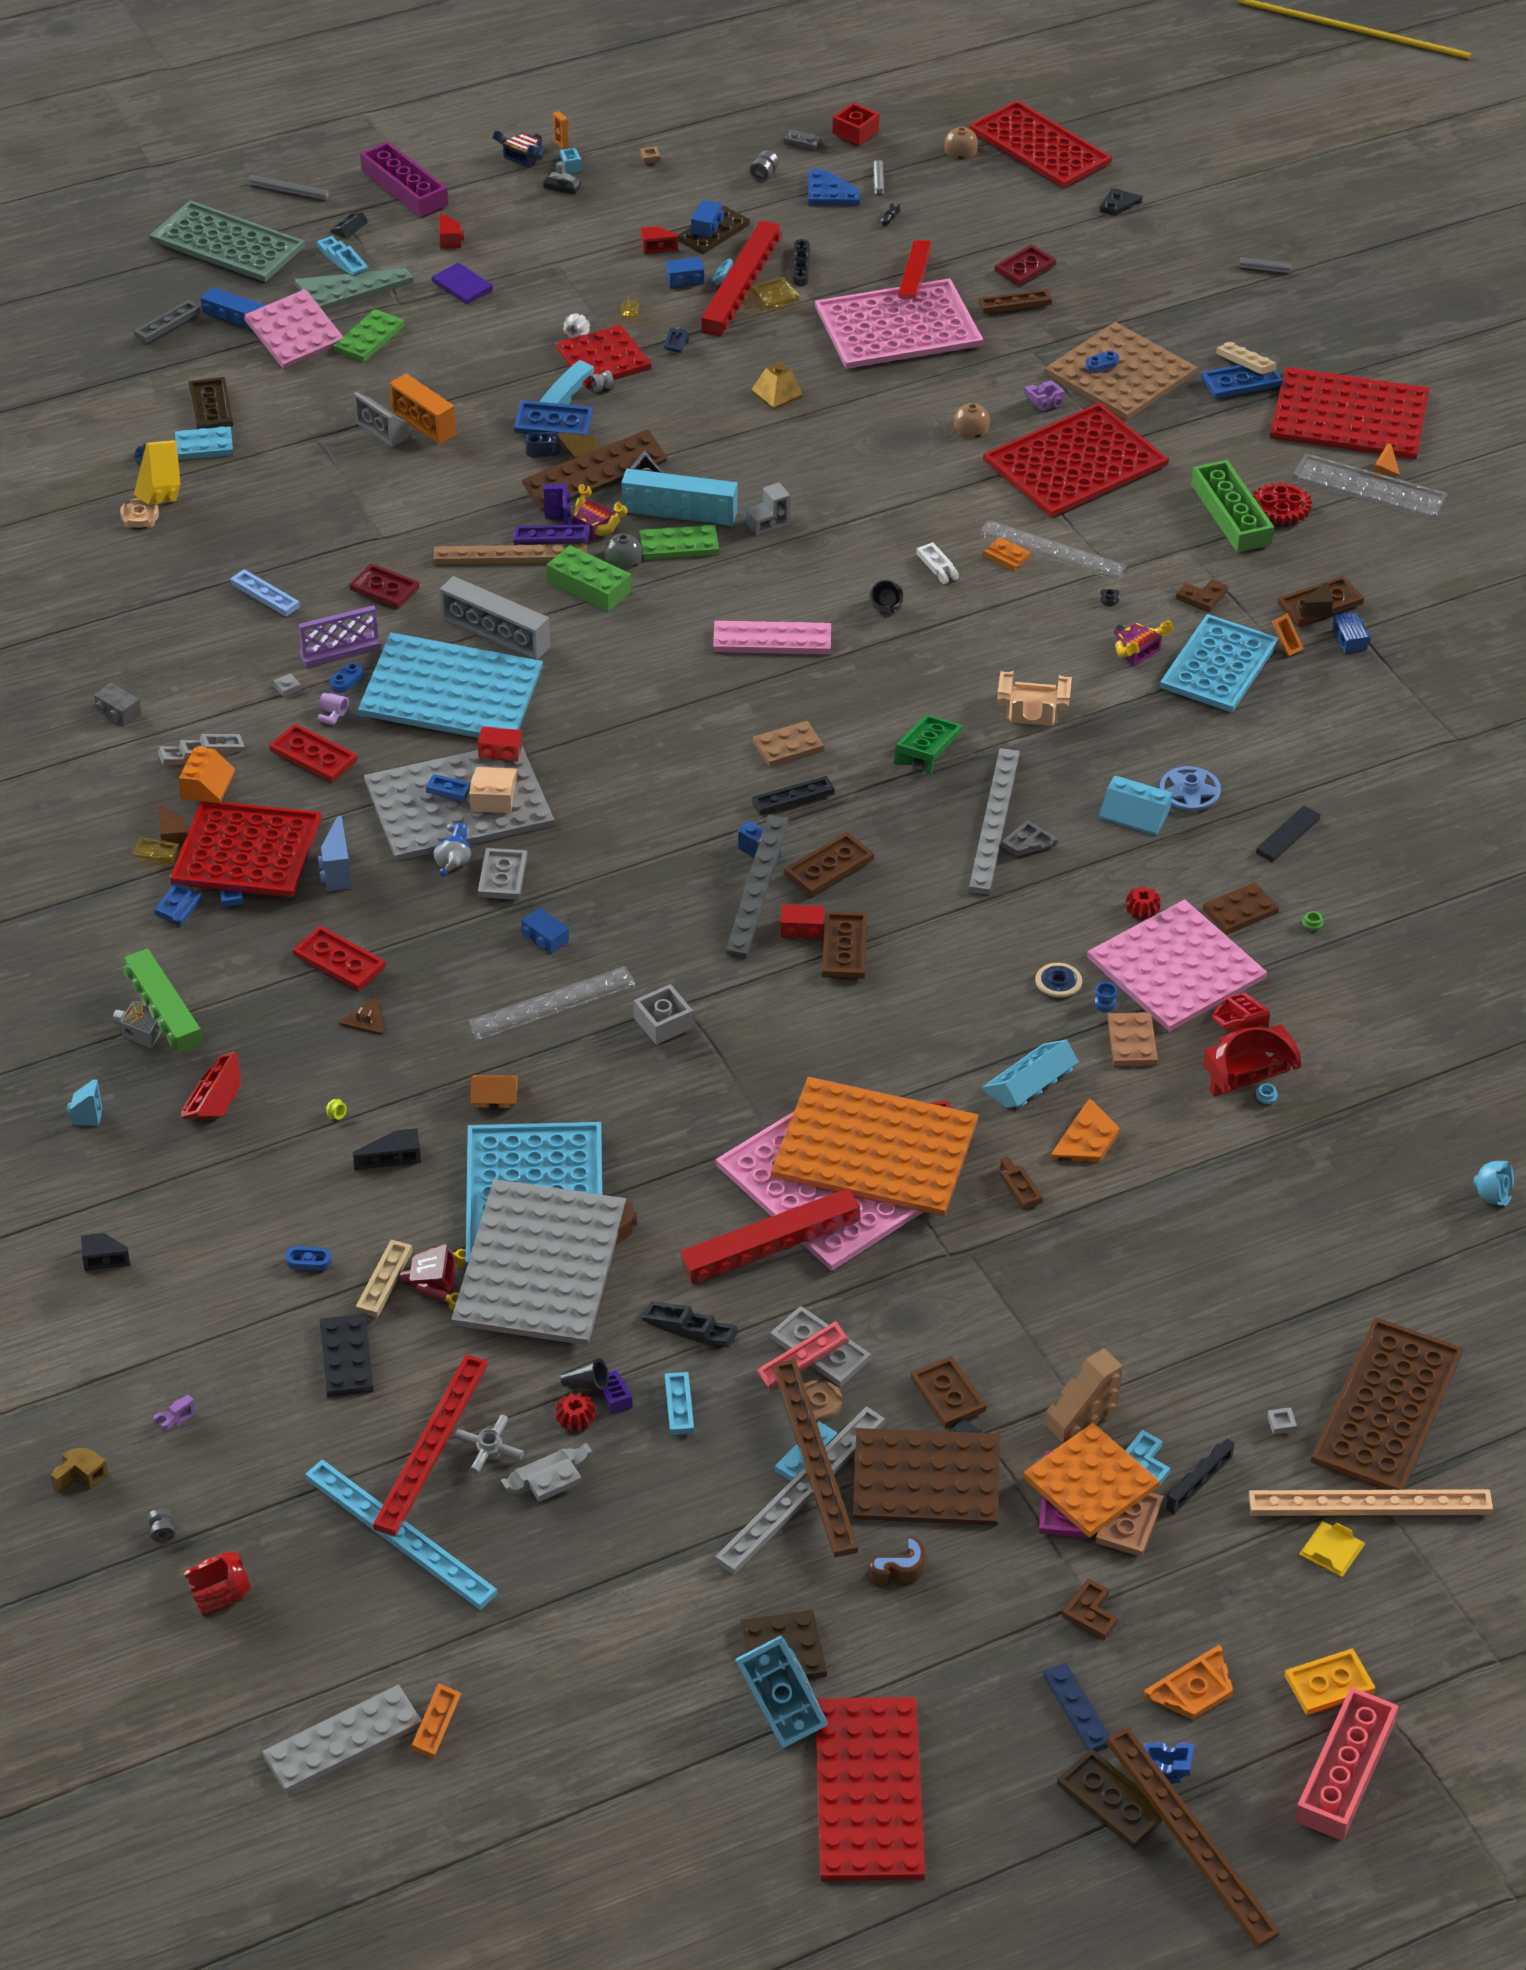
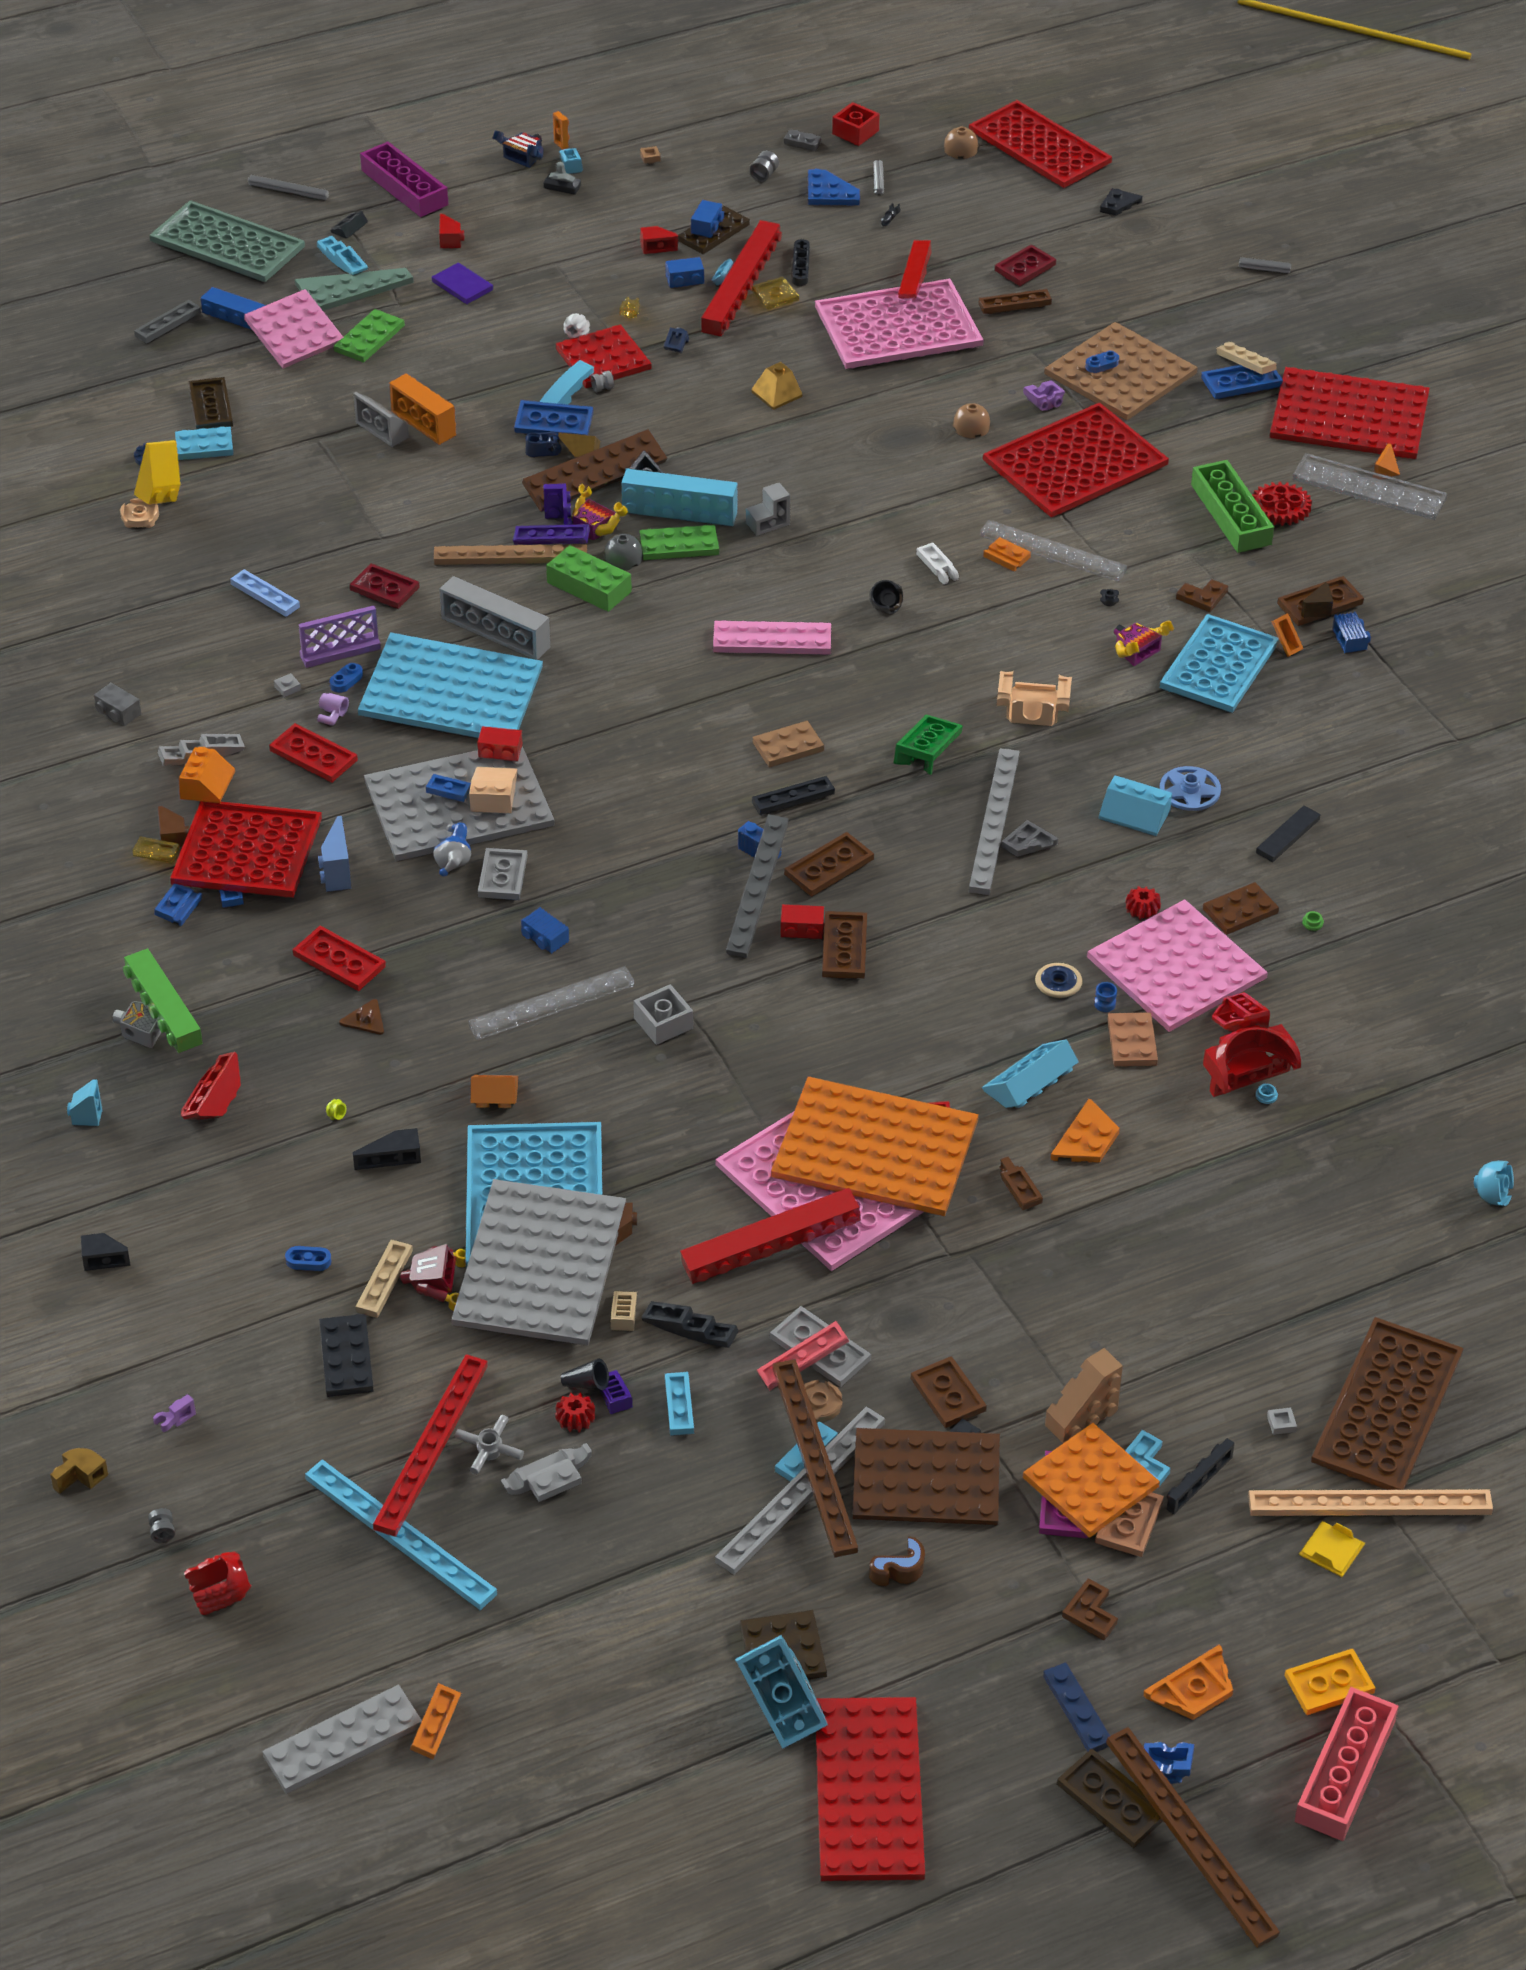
none -> tan slope [611,1291,637,1331]

